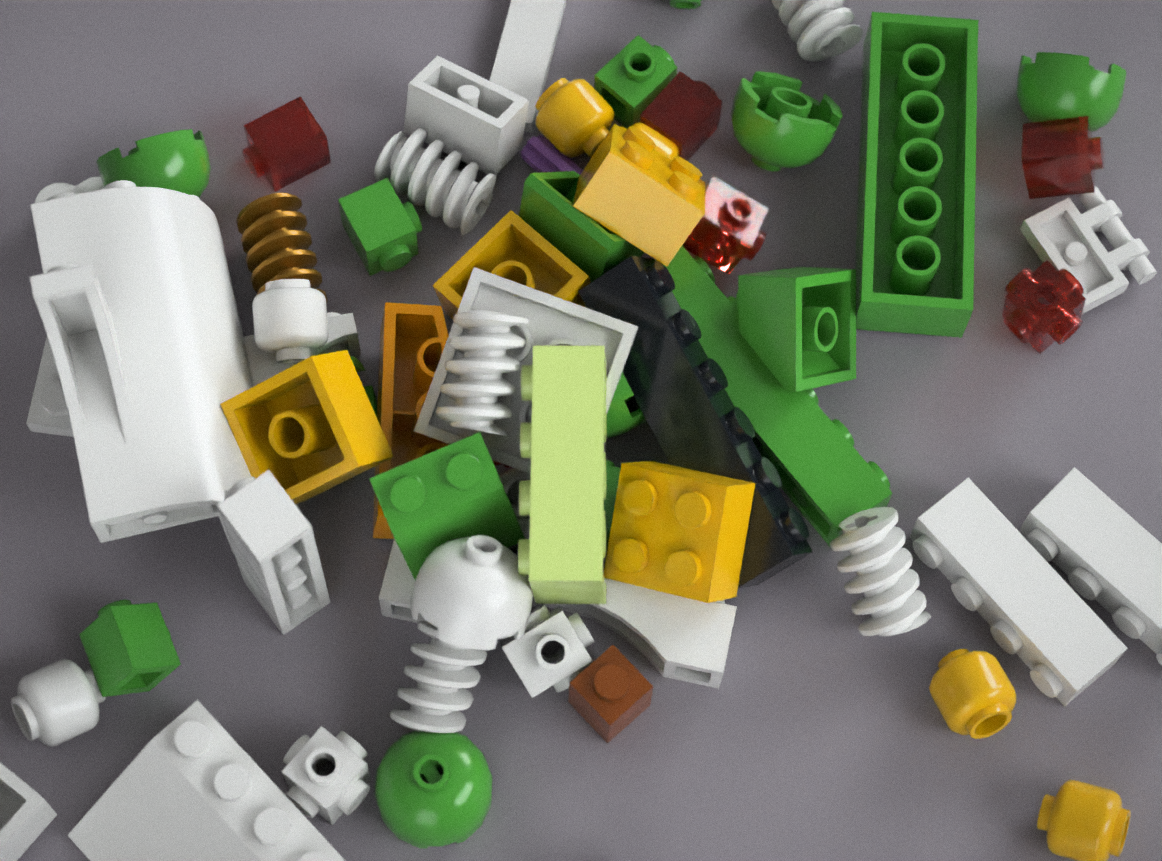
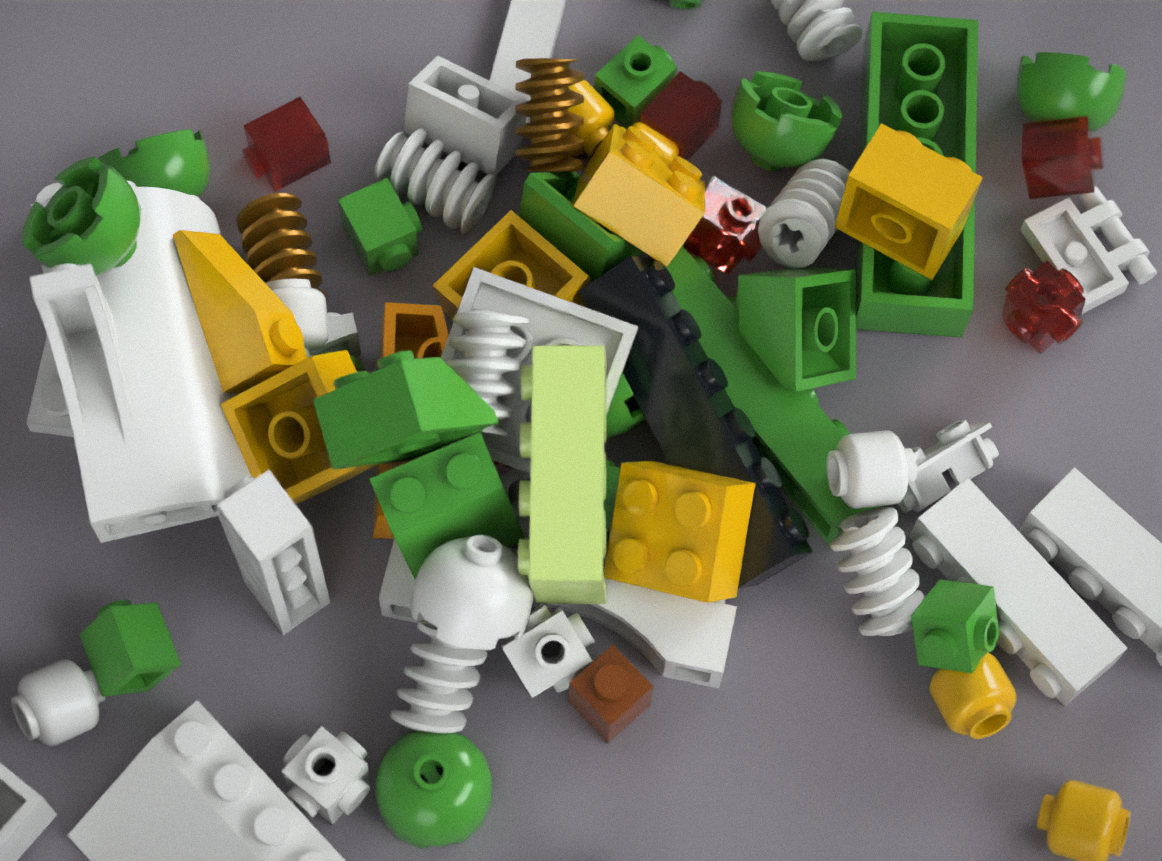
none -> bright green cylinder [22,157,141,276]
none -> yellow slope [173,230,308,394]
none -> bright green slope [313,351,499,470]
none -> pearl gold piece [515,58,584,172]
none -> white piece [758,159,850,268]
none -> white head [826,430,917,509]
none -> yellow brick [835,123,983,280]
none -> white hinge [897,419,999,513]
none -> bright green brick [911,579,1000,673]

